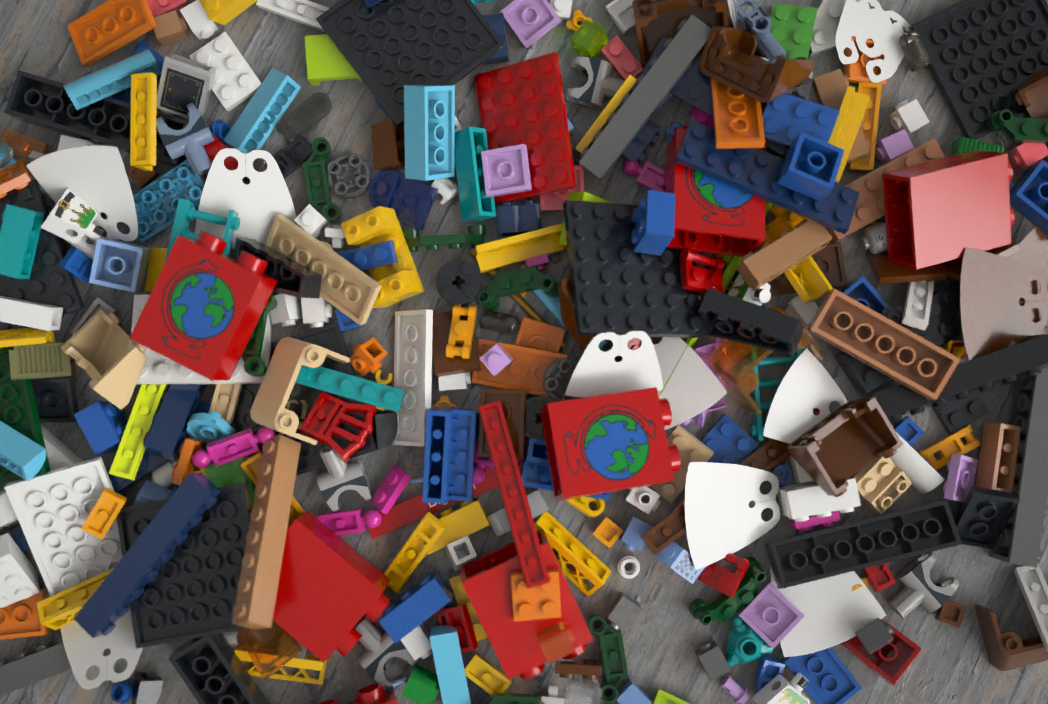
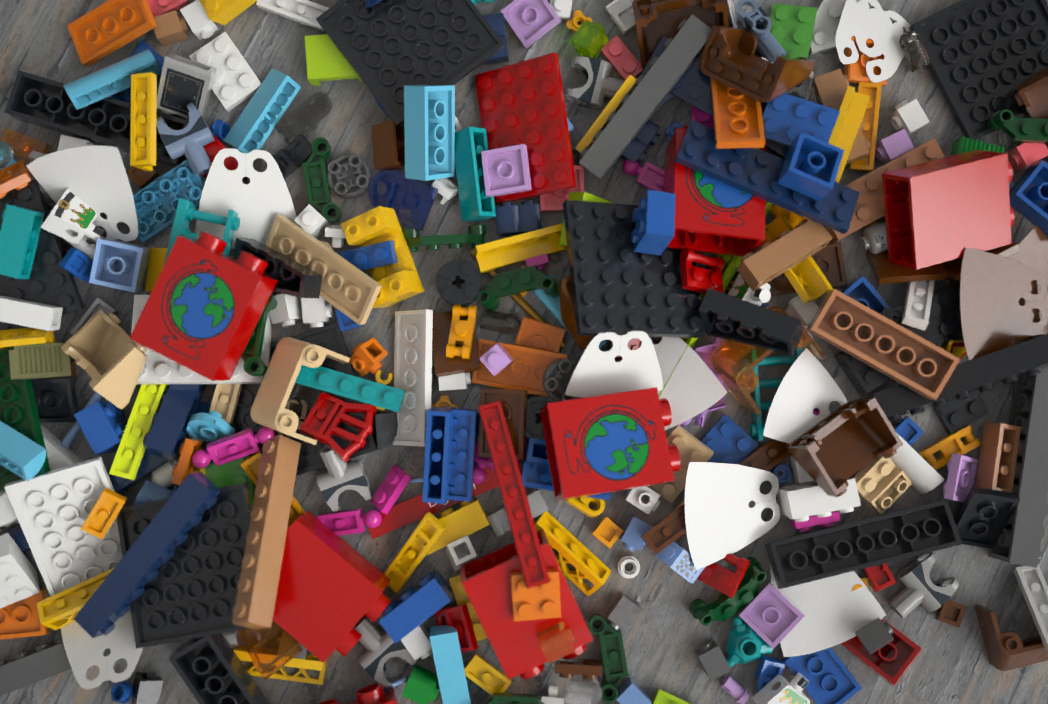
none -> light blue bar [61,391,103,448]

